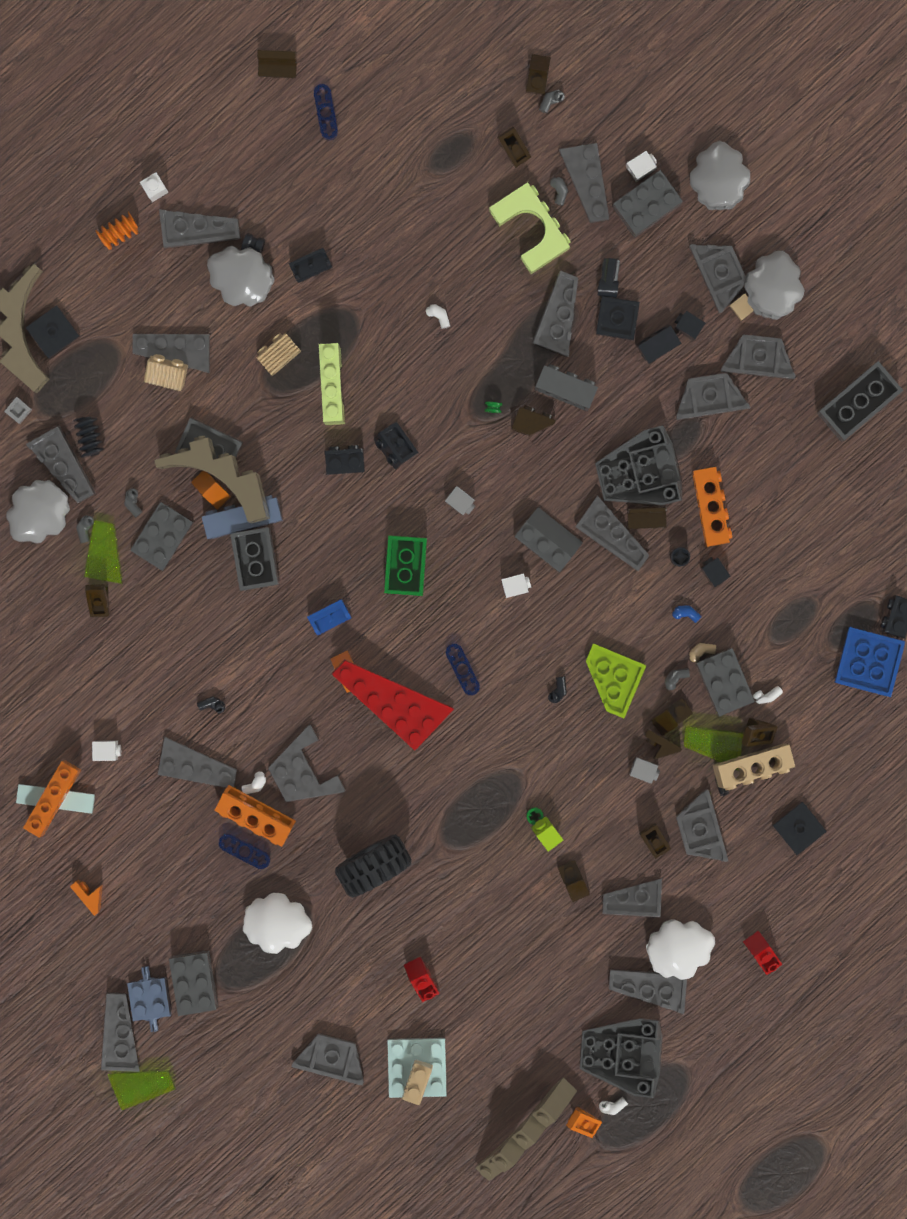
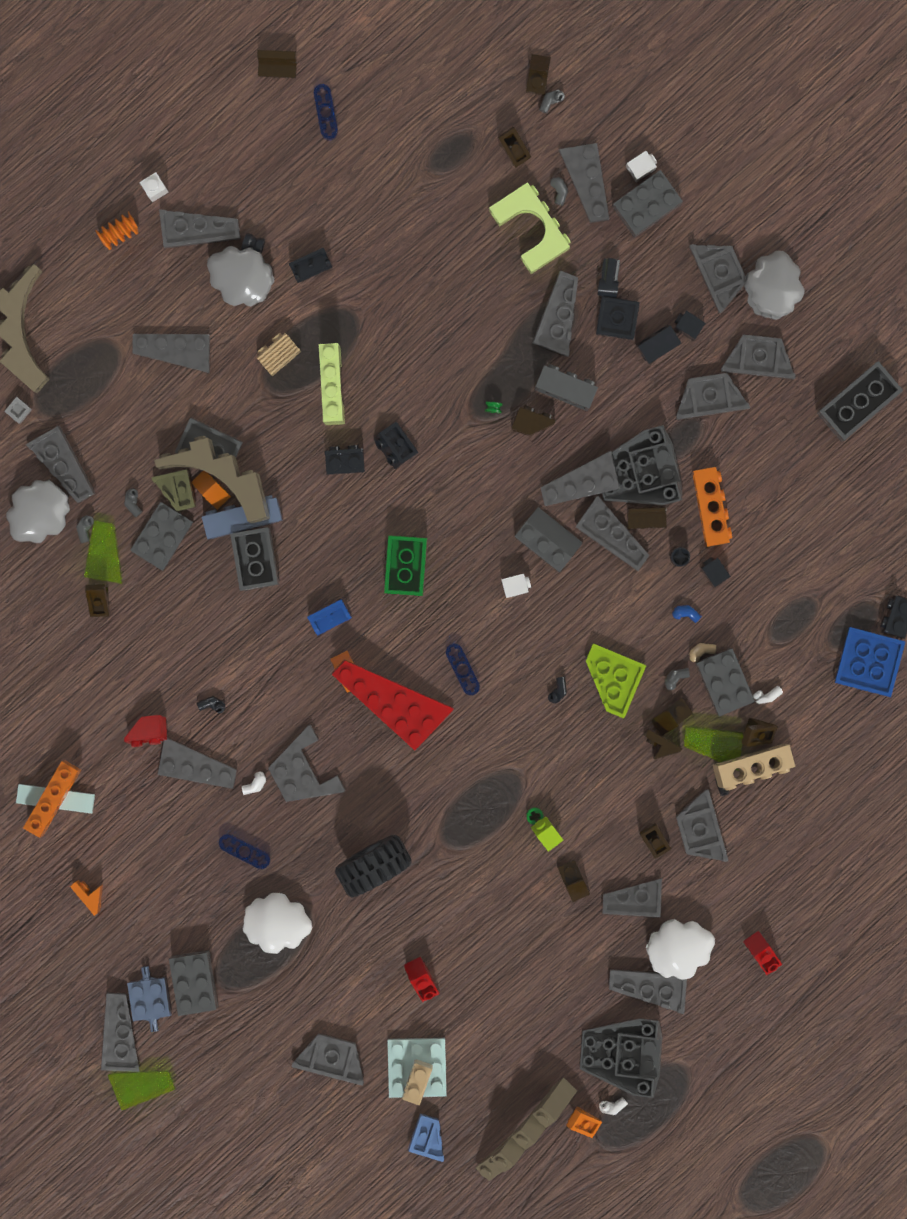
black plate [26,305,80,359] -> none
black piece [73,416,104,458] -> none
white brick [92,741,121,761] -> none
tan brick [144,354,188,391] -> none
orange brick [214,785,296,847] -> none
white arm [426,304,450,329] -> none
light grey brick [445,486,475,516] -> none
light grey brick [629,757,660,784] -> none
light grey piece [690,141,750,210] -> none
tan tile [730,294,753,321] -> none
black plate [772,802,827,855] -> none
none -> red slope [124,715,167,747]
none -> olive wing [151,470,196,511]
none -> medium blue wing [408,1113,444,1162]
none -> flat silver wing [541,451,620,506]

